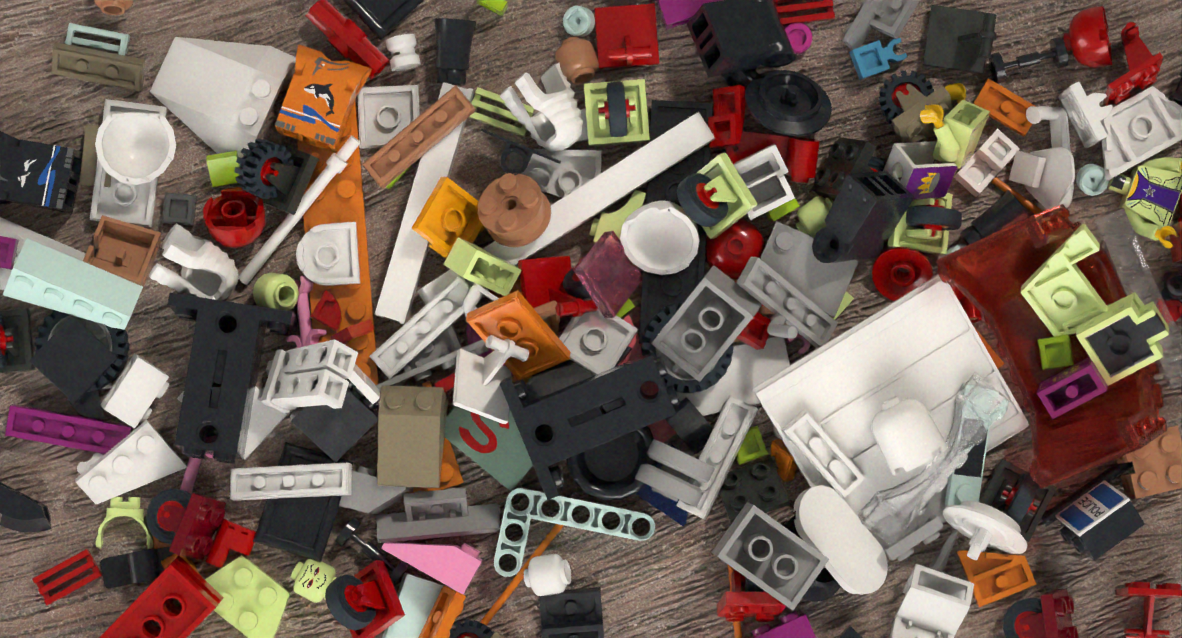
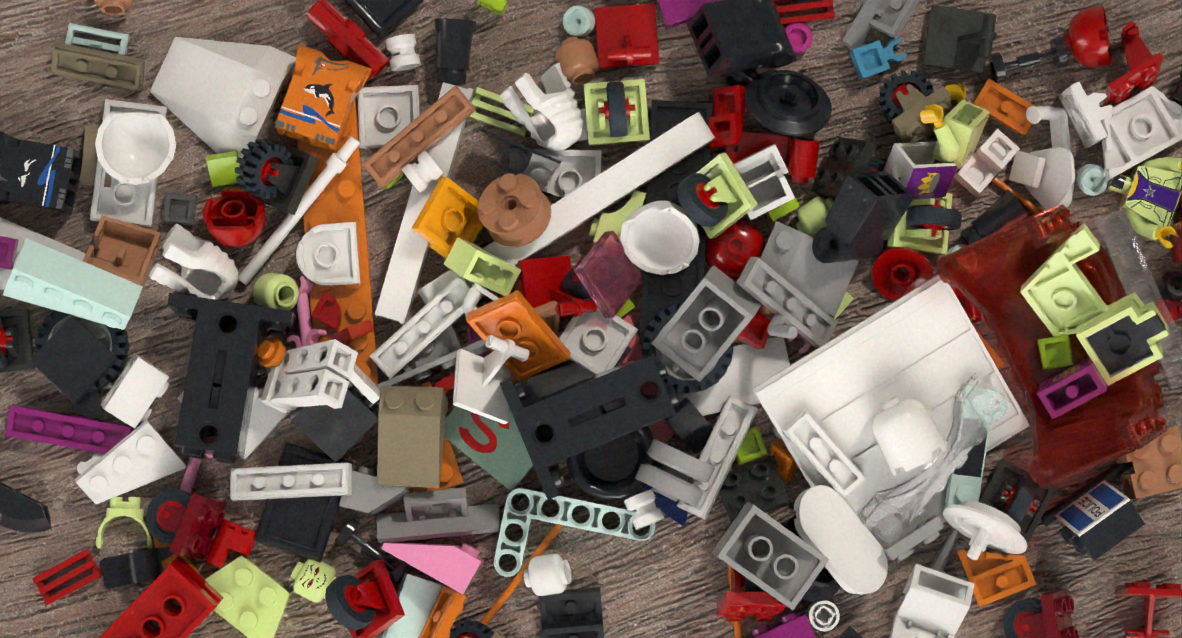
none -> orange plate [257,337,286,367]
none -> white wheel [401,151,444,193]
none -> white wheel [624,489,664,530]
none -> white wheel [806,600,840,631]

